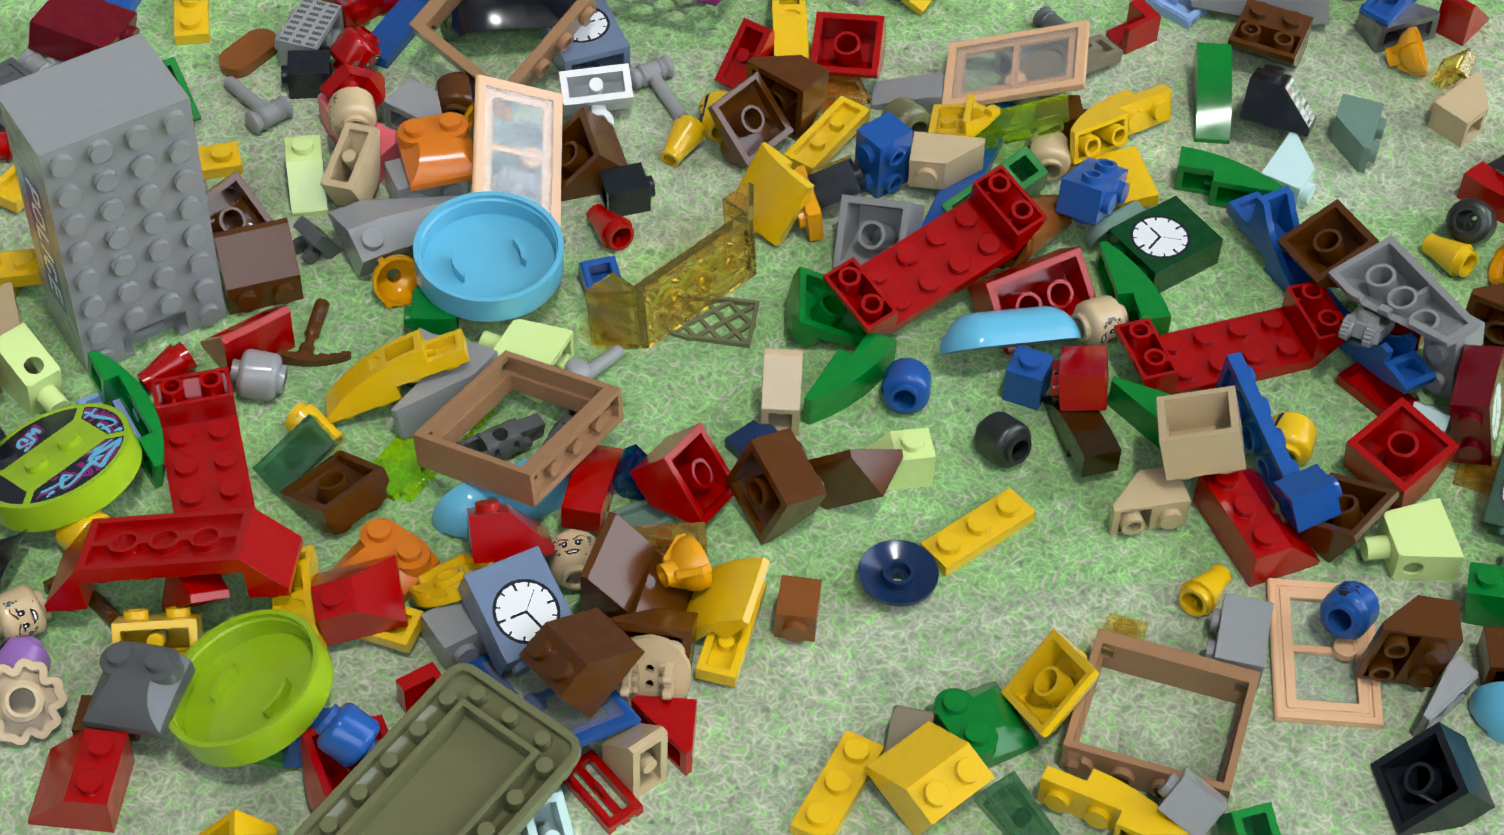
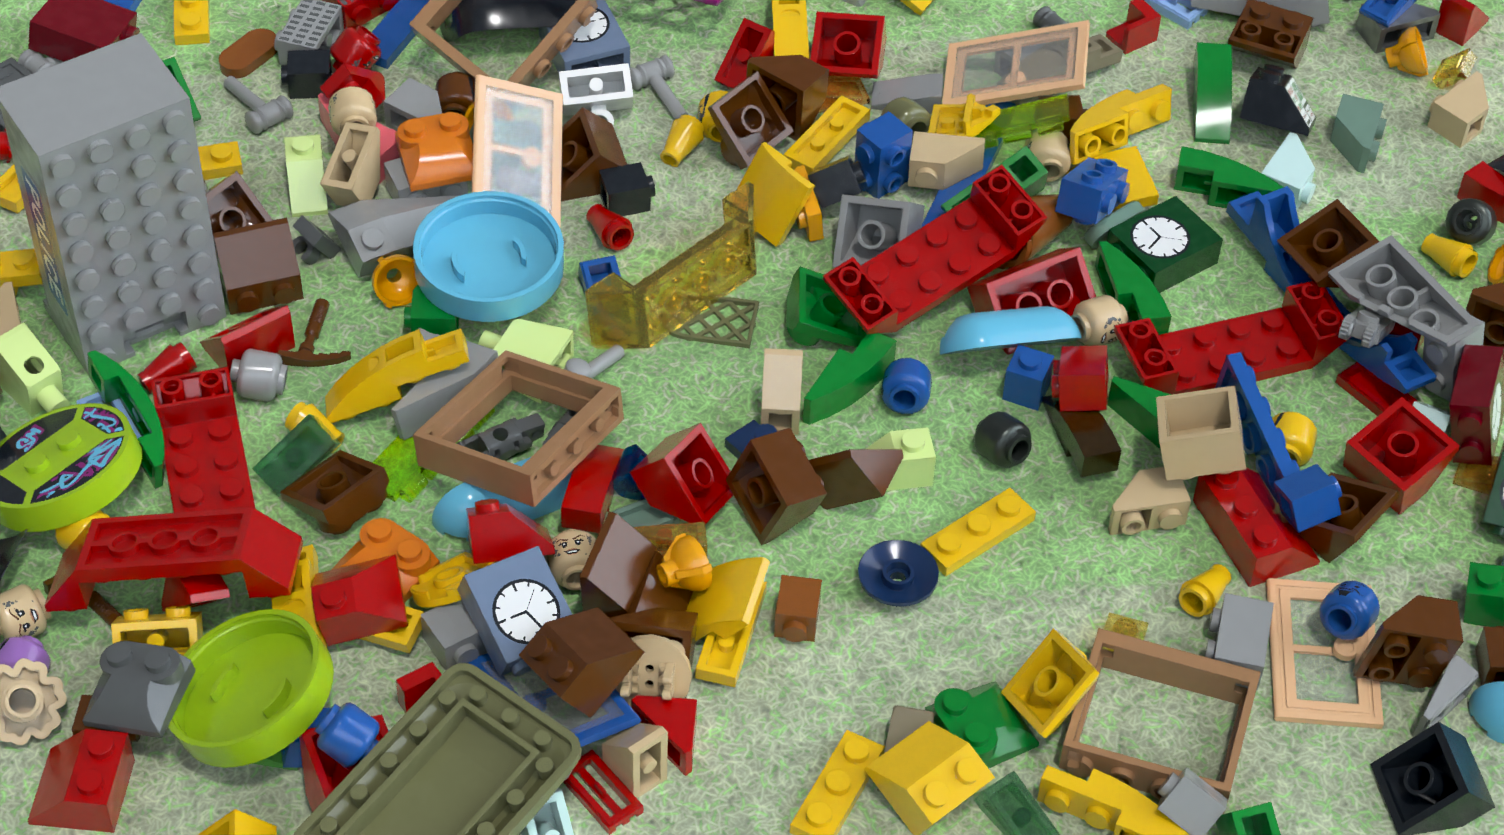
yellowish green torso [1360,498,1464,581] -> none

